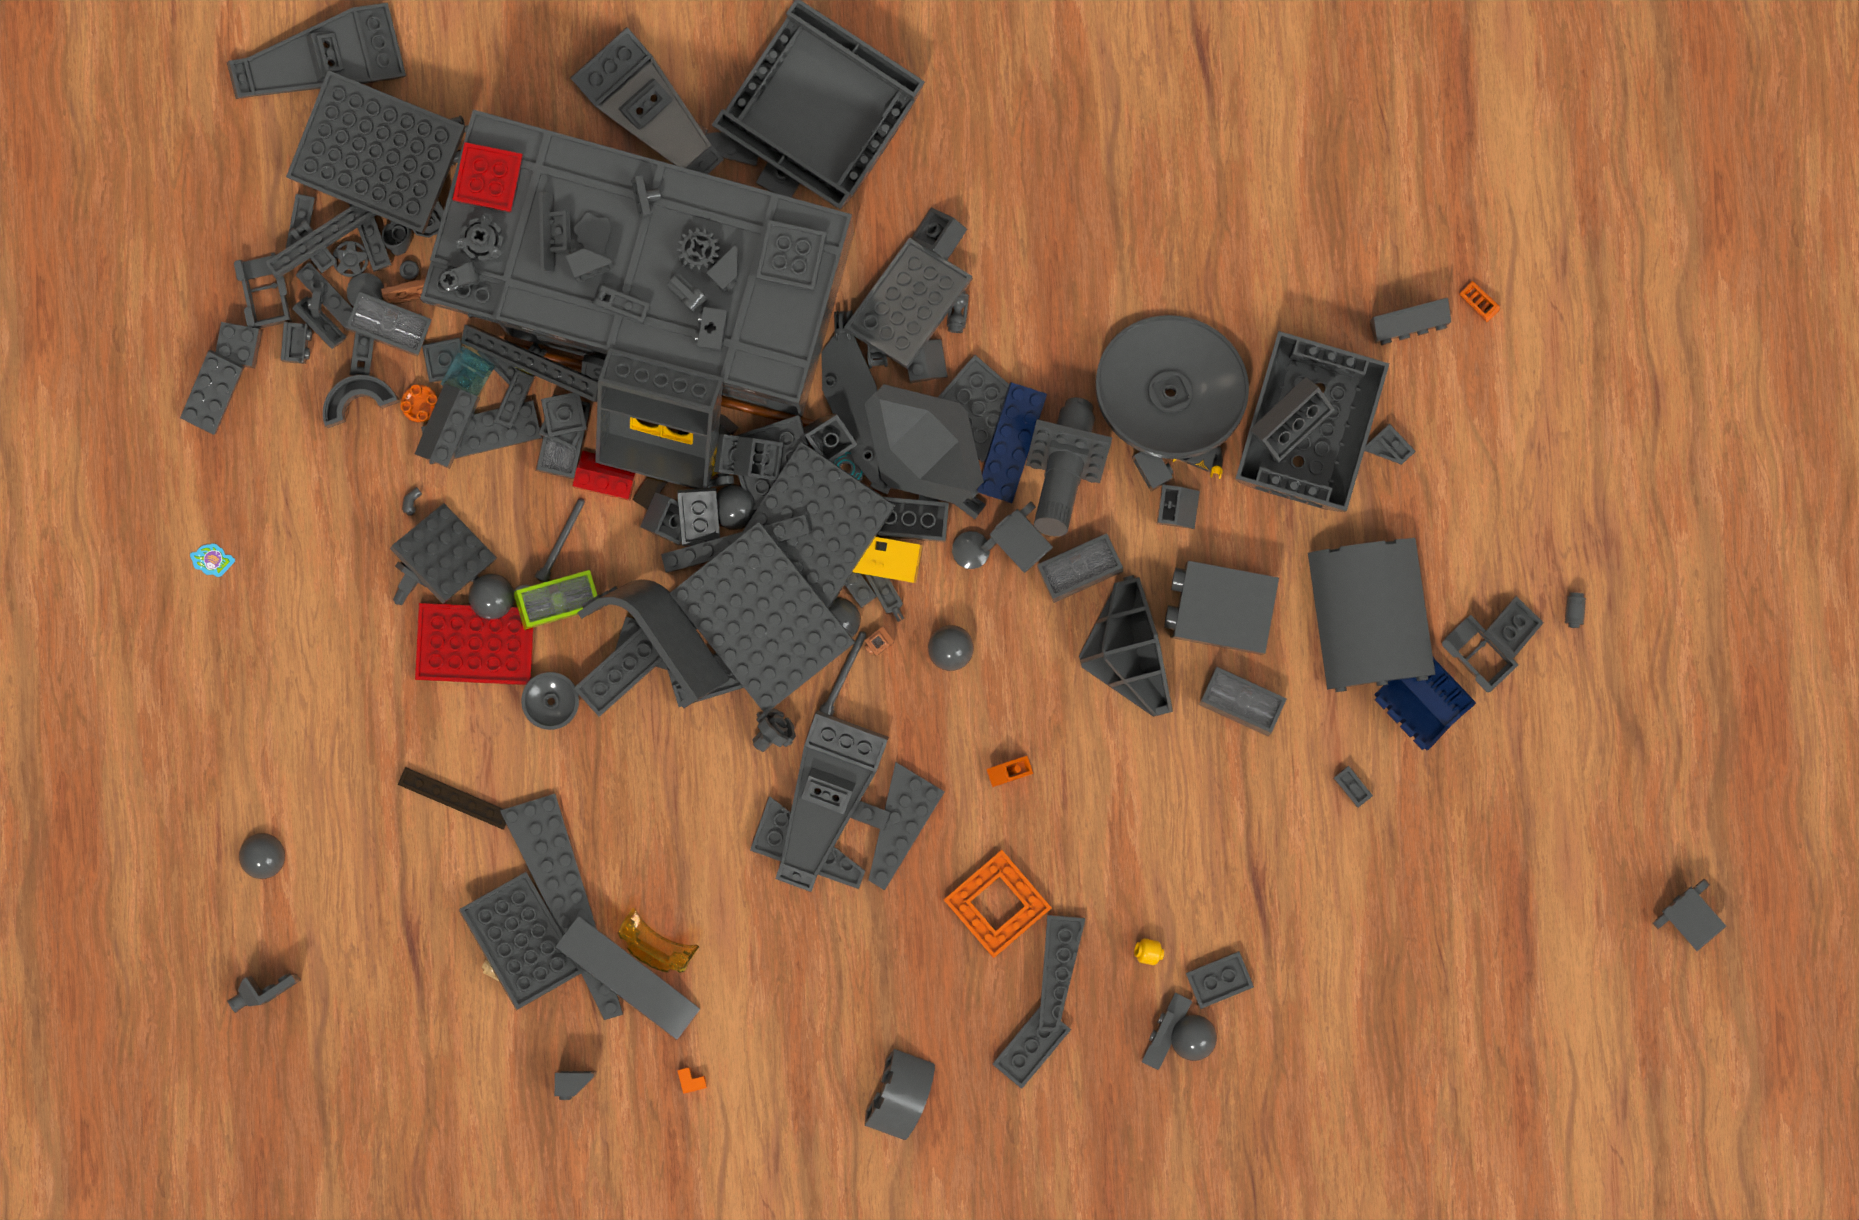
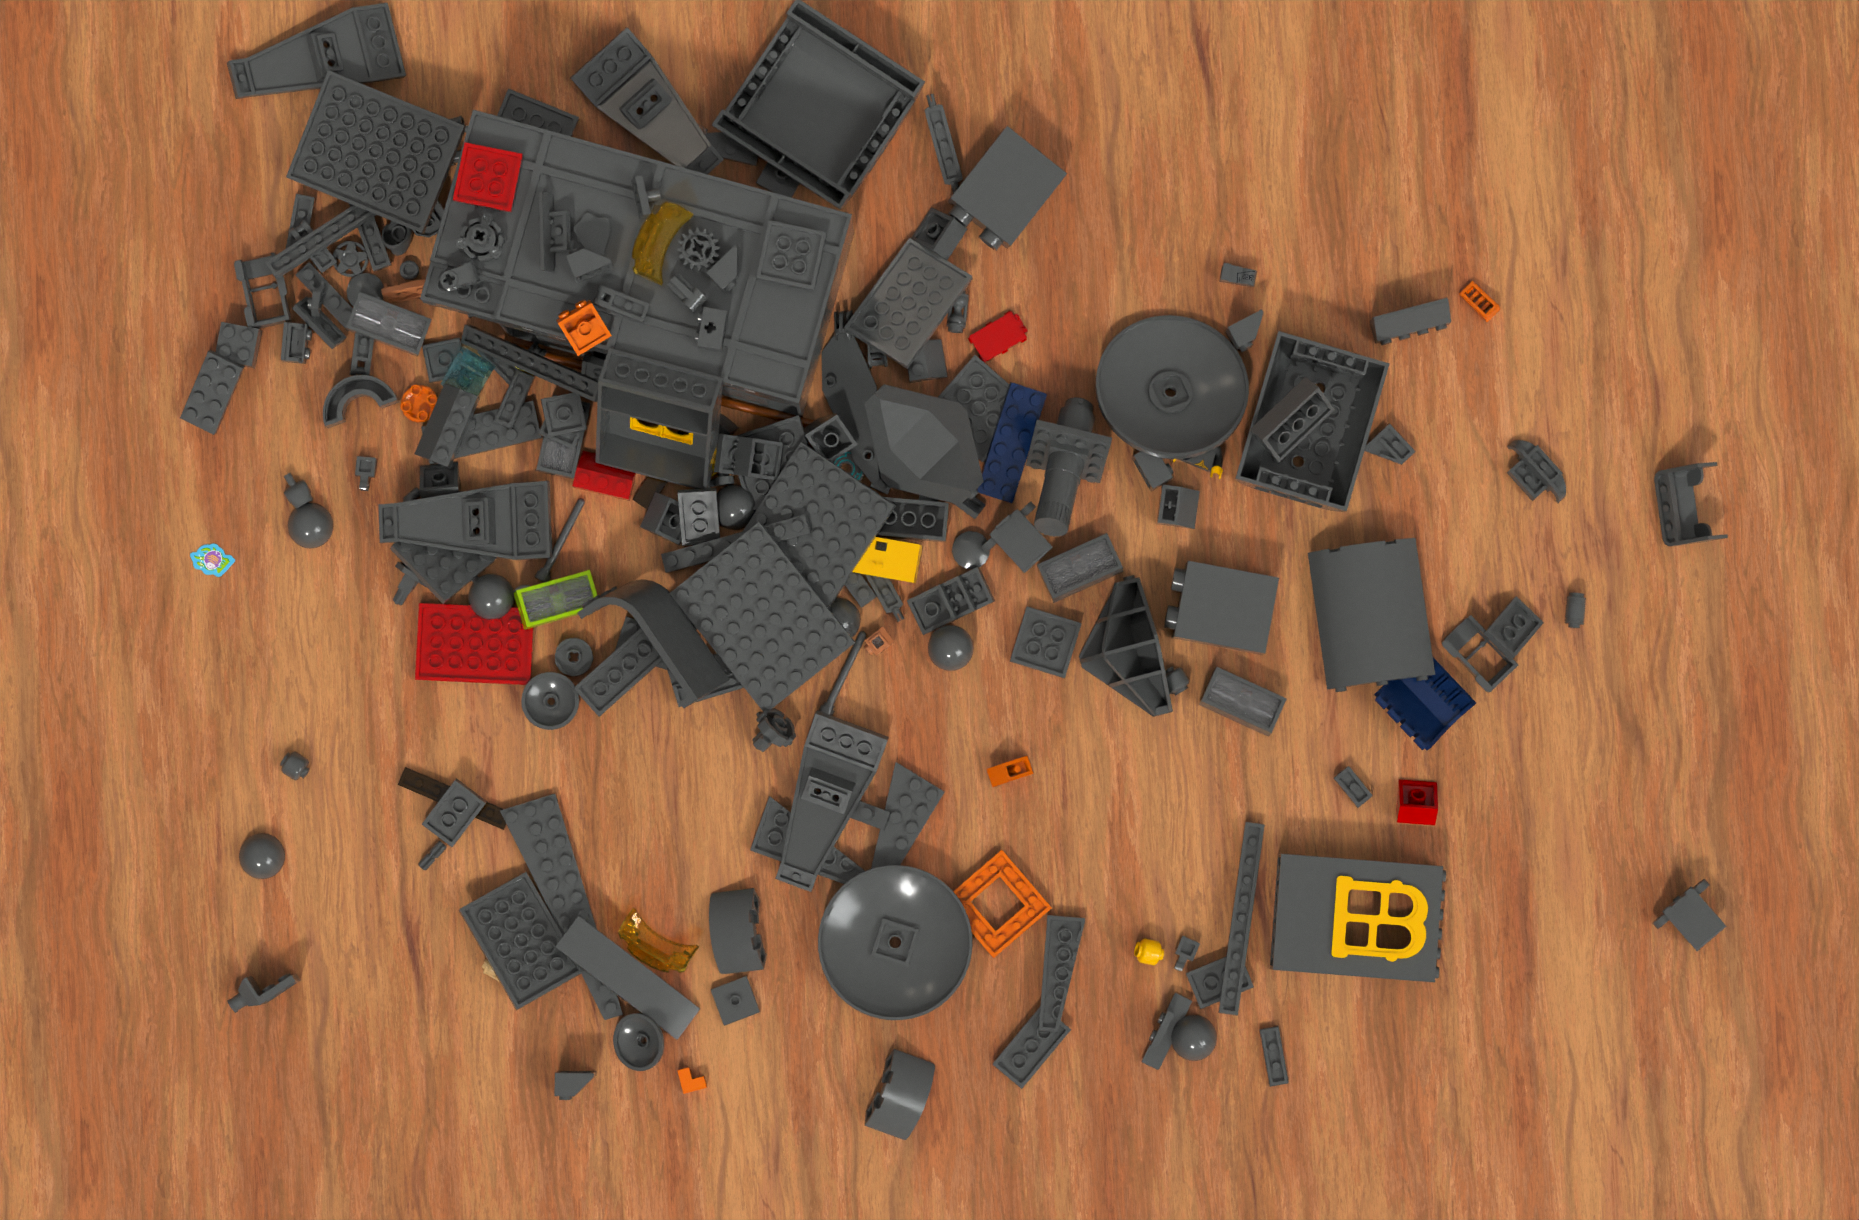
none -> dark grey head [280,752,310,780]
none -> dark grey piece [284,473,313,509]
none -> dark grey piece [287,503,334,549]
none -> dark grey plate [355,456,377,491]
none -> dark grey wing [378,481,553,560]
none -> dark grey piece [418,841,446,870]
none -> dark grey slope [419,462,461,499]
none -> dark grey plate [422,778,487,847]
none -> dark grey plate [497,89,579,137]
none -> dark grey plate [555,638,594,676]
none -> orange plate [556,299,612,356]
none -> dark grey dish [613,1013,664,1071]
none -> clear yellow windscreen [632,202,694,286]
none -> dark grey panel [709,888,767,974]
none -> dark grey plate [711,976,760,1026]
none -> dark grey dish [818,865,972,1020]
none -> dark grey slope [907,567,995,635]
none -> dark grey plate [924,93,963,194]
none -> dark grey brick [948,126,1067,251]
none -> red piece [968,310,1028,363]
none -> dark grey plate [1010,606,1082,679]
none -> dark grey head [1165,666,1189,696]
none -> dark grey plate [1174,936,1200,971]
none -> dark grey plate [1218,822,1265,1016]
none -> dark grey leg [1219,263,1257,287]
none -> dark grey slope [1225,309,1264,352]
none -> dark grey tile [1259,1026,1289,1087]
none -> dark grey panel [1270,854,1446,982]
none -> red slope [1396,779,1438,826]
none -> dark grey plate [1507,440,1566,503]
none -> dark grey windscreen [1654,462,1728,546]

